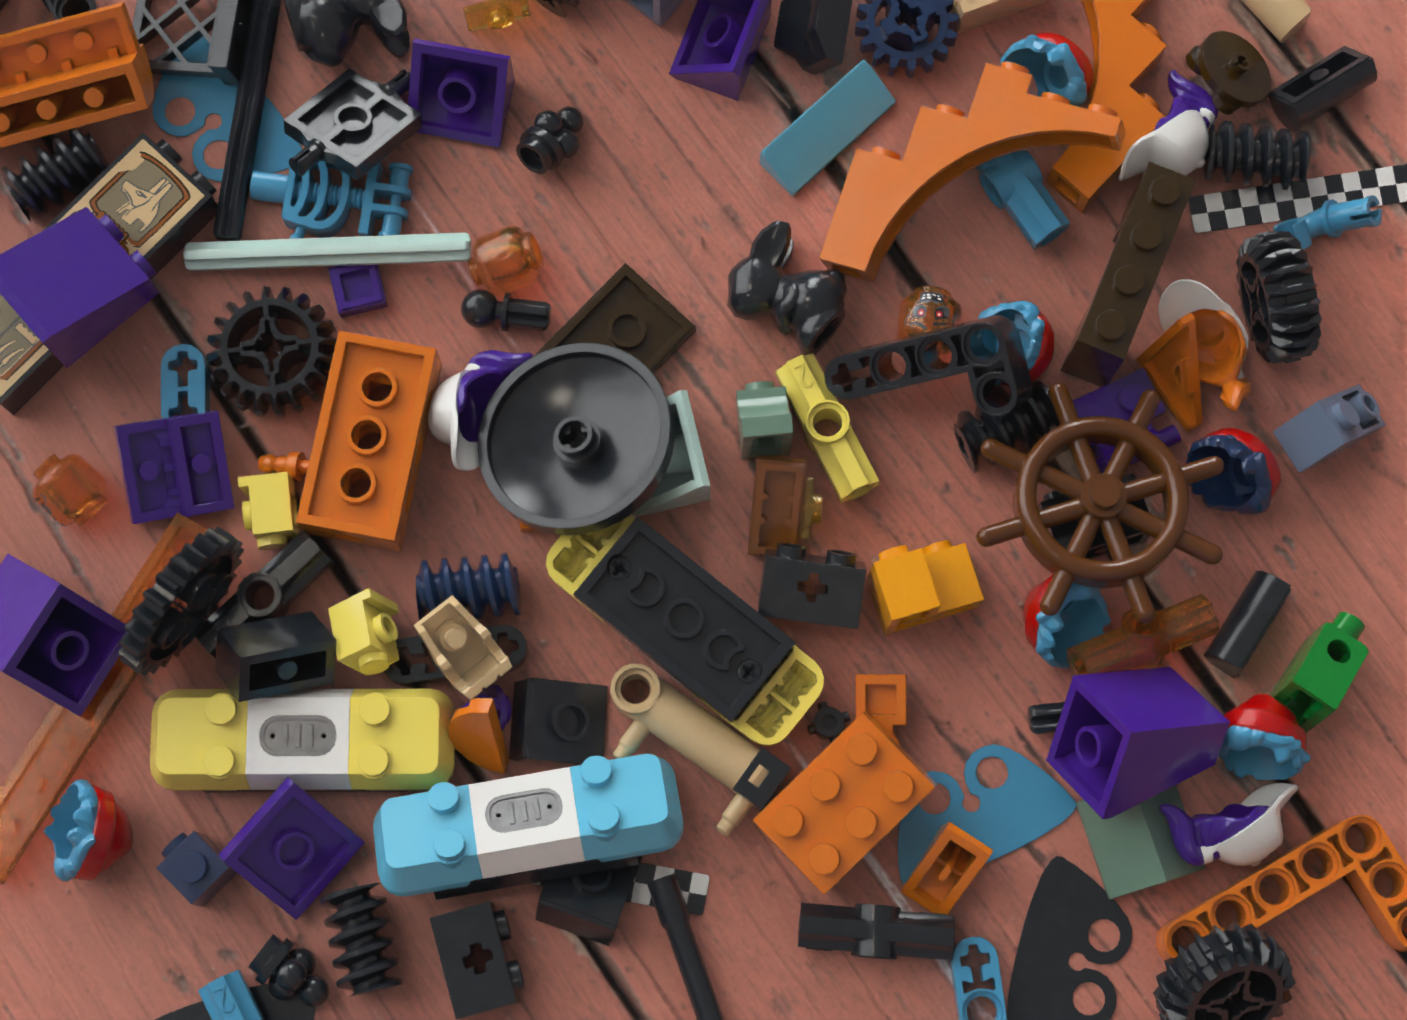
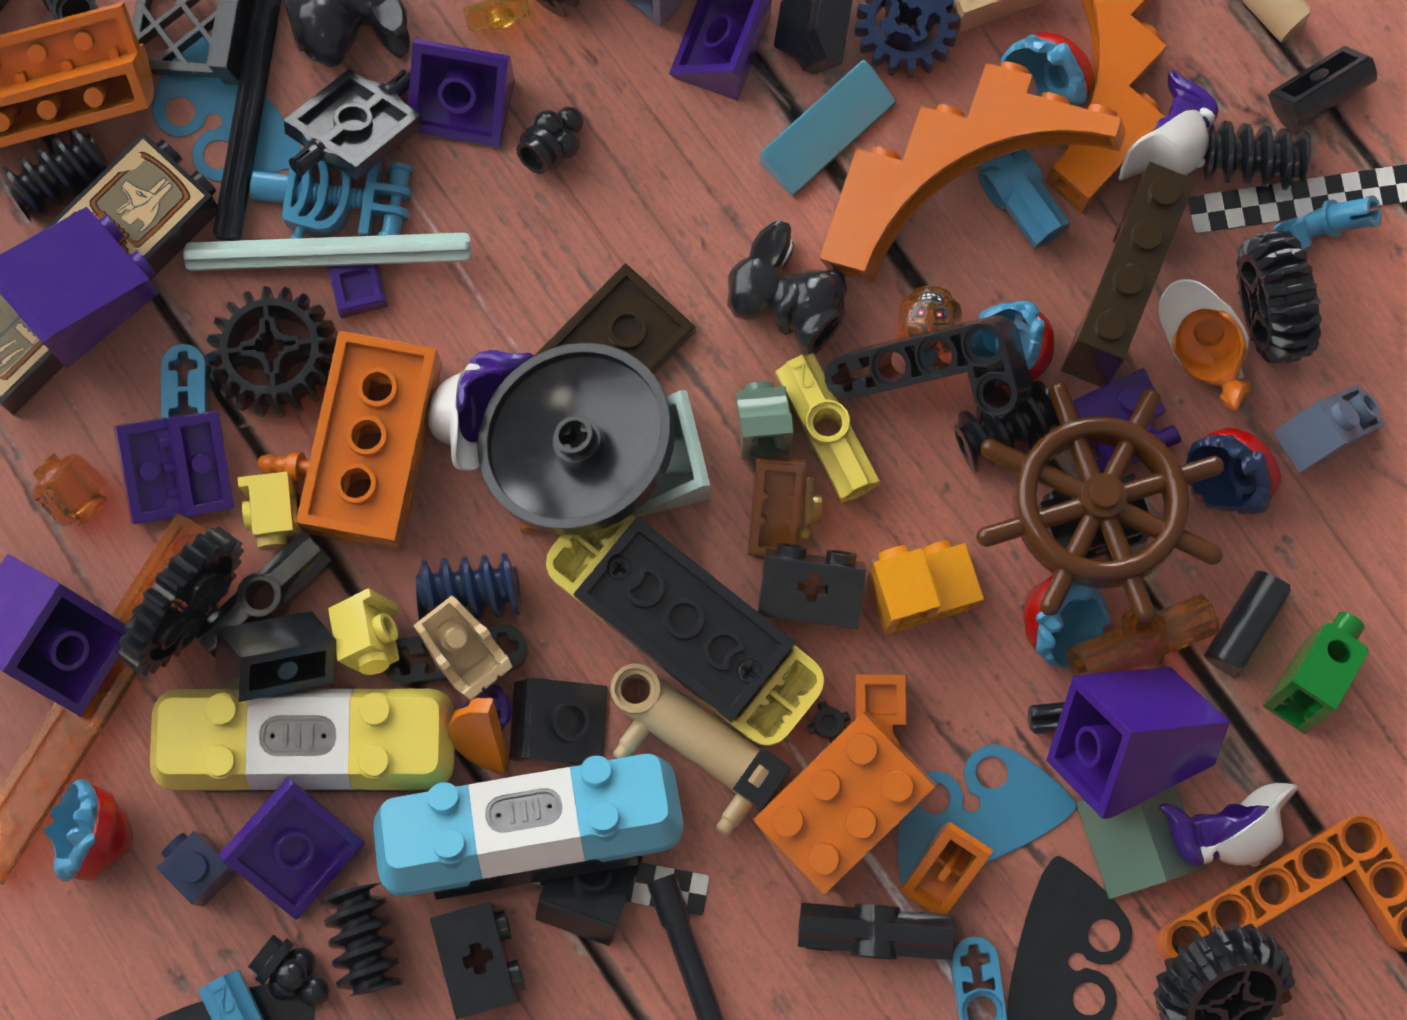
black axle [461,289,551,332] -> none
clear orange head [468,225,544,296] -> none
orange tile [1136,312,1203,433] -> none
dark brown piece [1186,31,1271,115] -> none
dark azure hair [1218,694,1311,780] -> none

